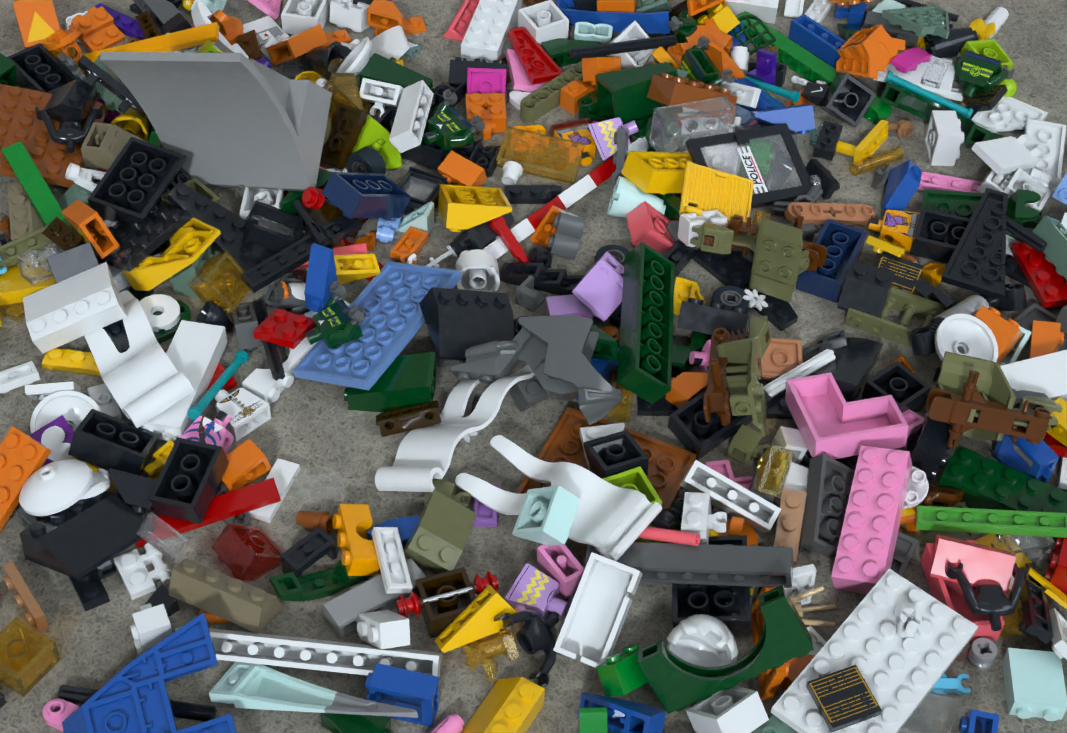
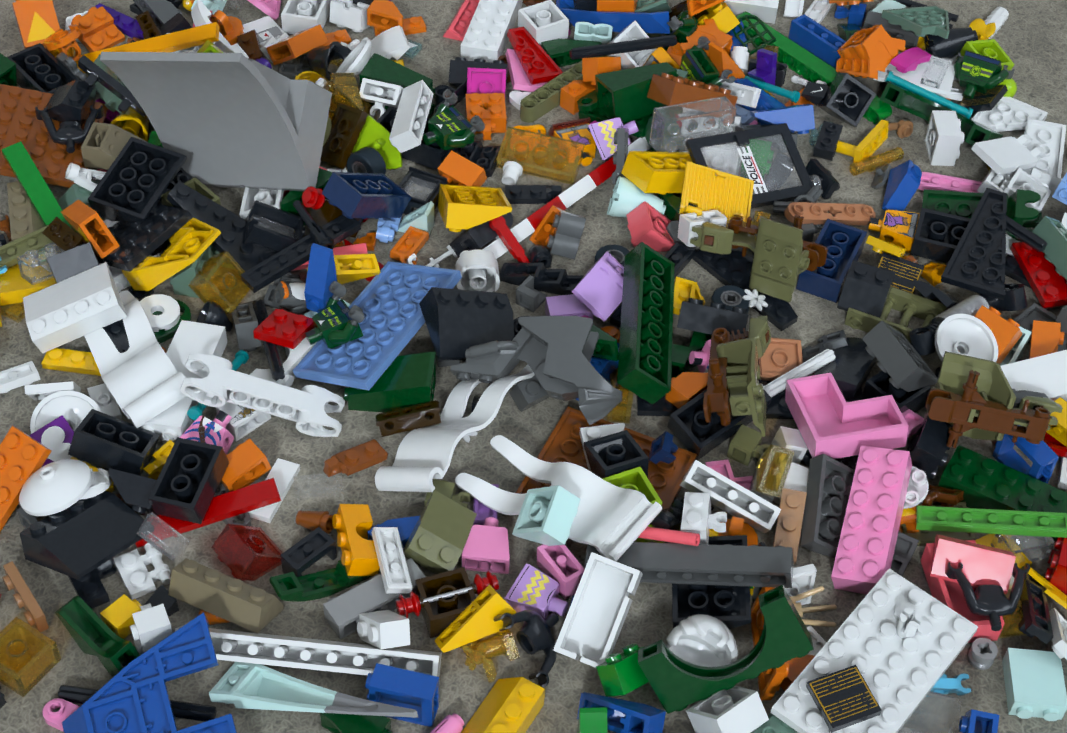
none -> dark green arch [55,596,140,677]
none -> yellow brick [100,594,142,639]
none -> white piece [180,354,345,437]
none -> dark orange hinge [323,439,388,477]
none -> bright pink torso [462,517,510,574]
none -> dark blue tile [649,431,678,464]
none -> dark grey slope [862,320,938,392]

